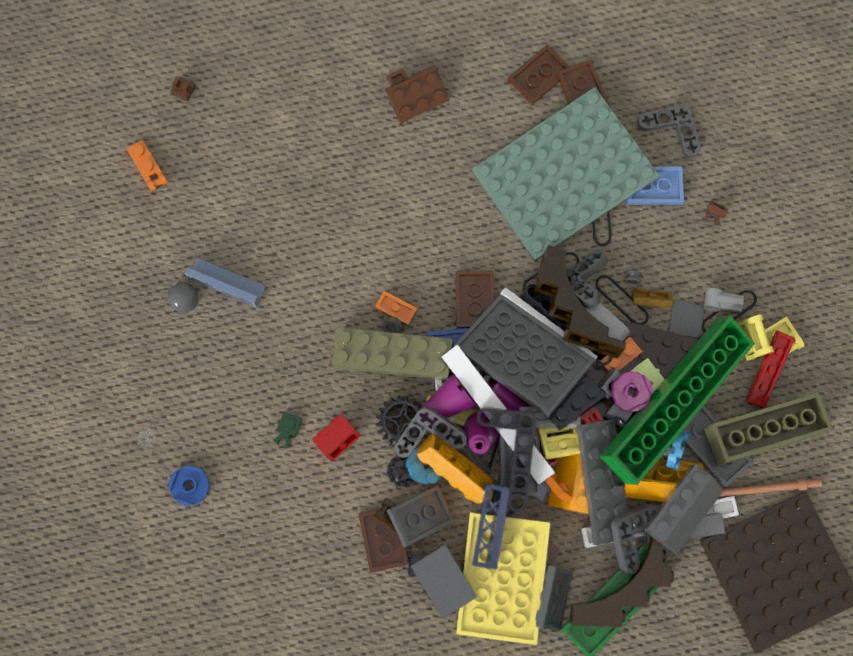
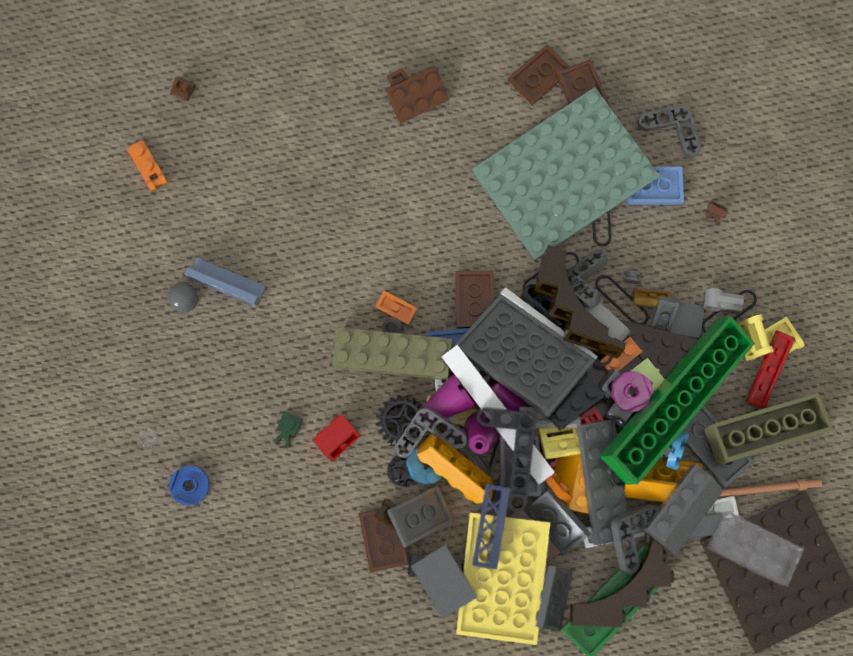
none -> dark grey plate [524,488,591,556]
none -> dark grey plate [650,295,680,332]
none -> clear brick [707,512,803,586]

